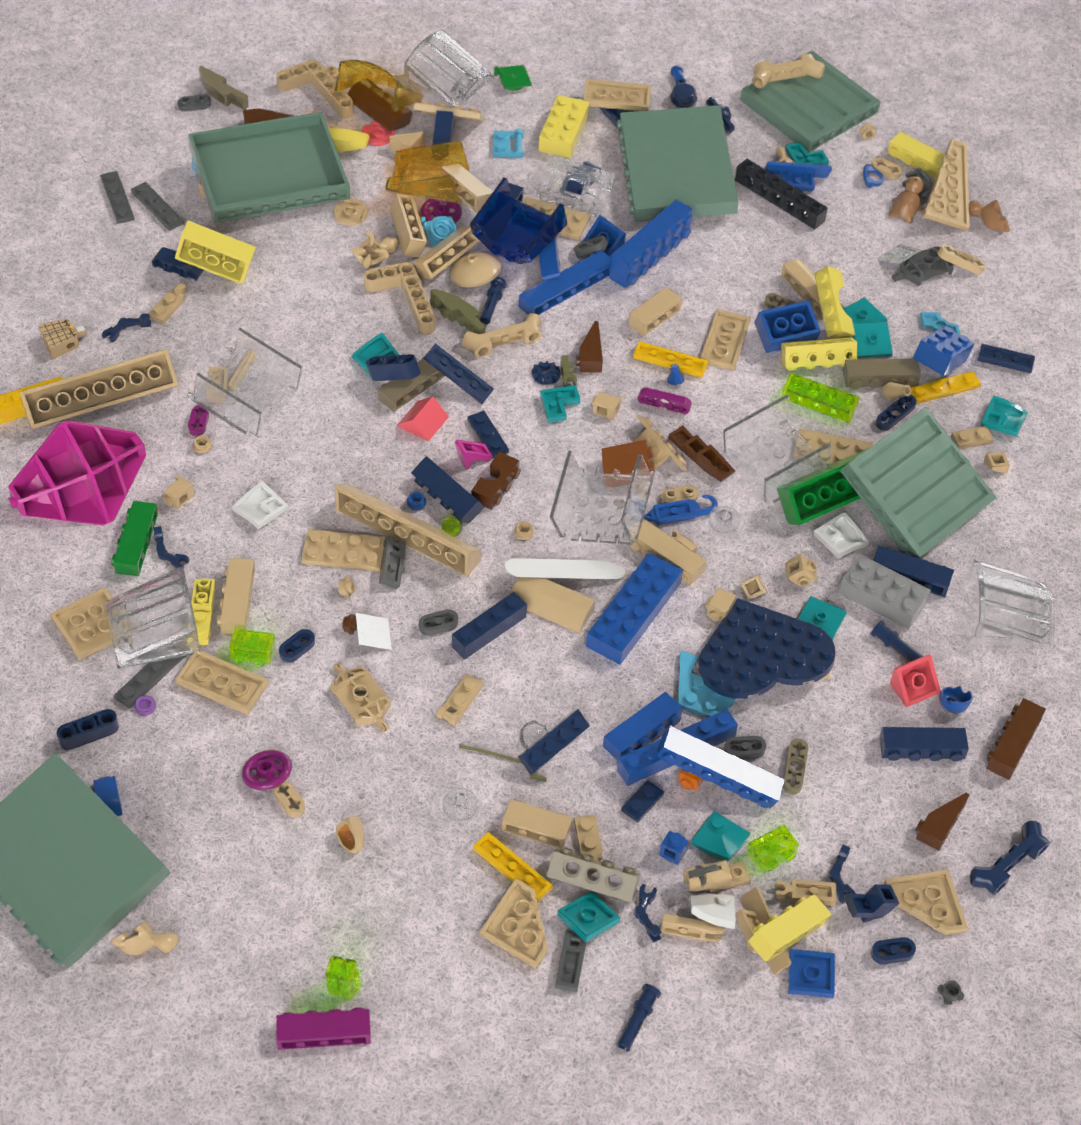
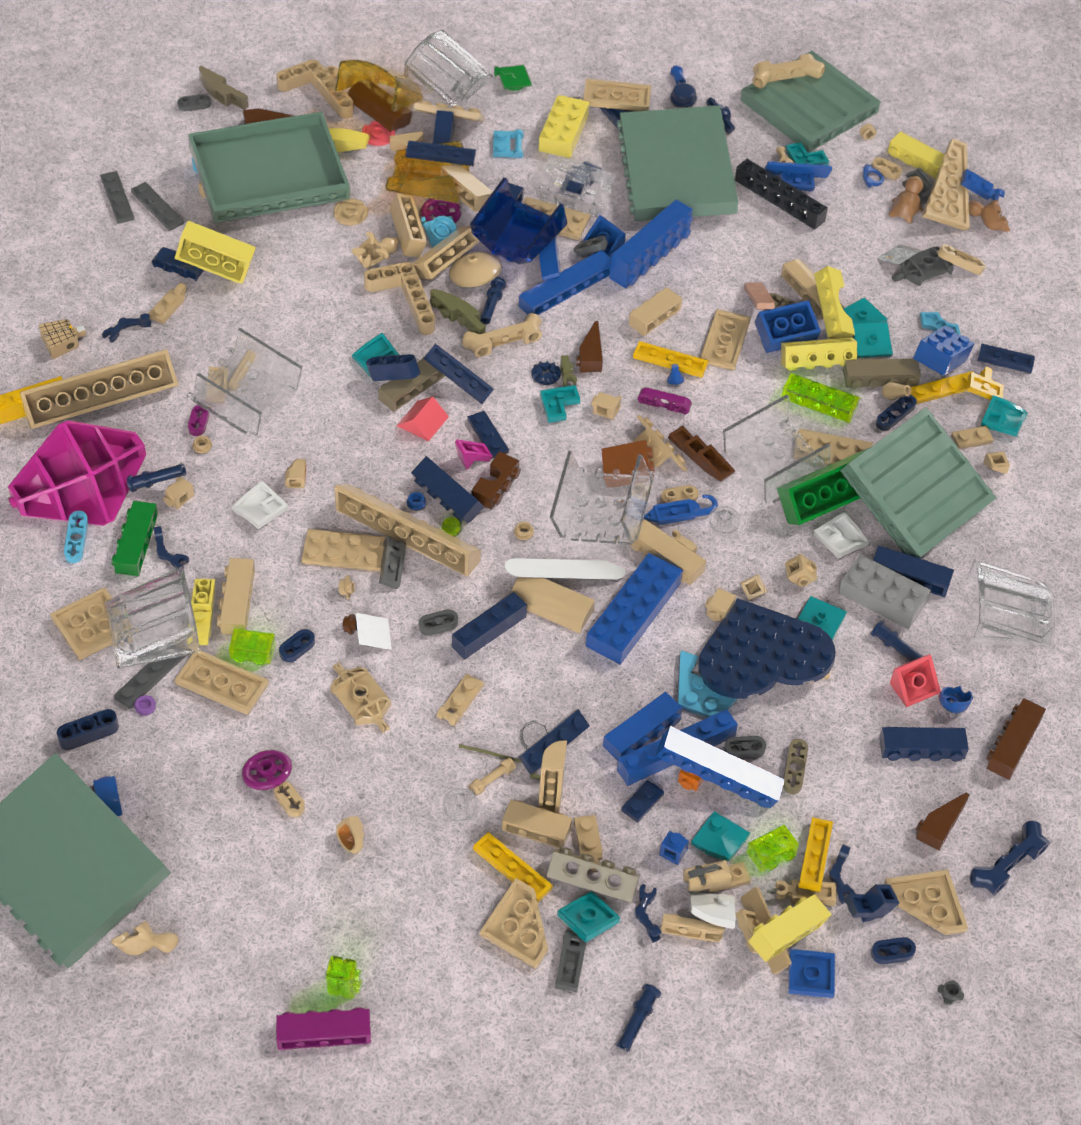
none -> medium azure beam [64,511,88,563]
none -> dark blue pin [127,463,186,492]
none -> tan rock [285,459,306,488]
none -> dark blue plate [406,140,476,166]
none -> tan bar [468,758,516,796]
none -> tan brick [538,741,567,814]
none -> nougat tile [744,282,775,310]
none -> yellow plate [799,817,833,892]
none -> blue plate [961,169,1005,201]
none -> yellow hinge [966,367,1004,400]

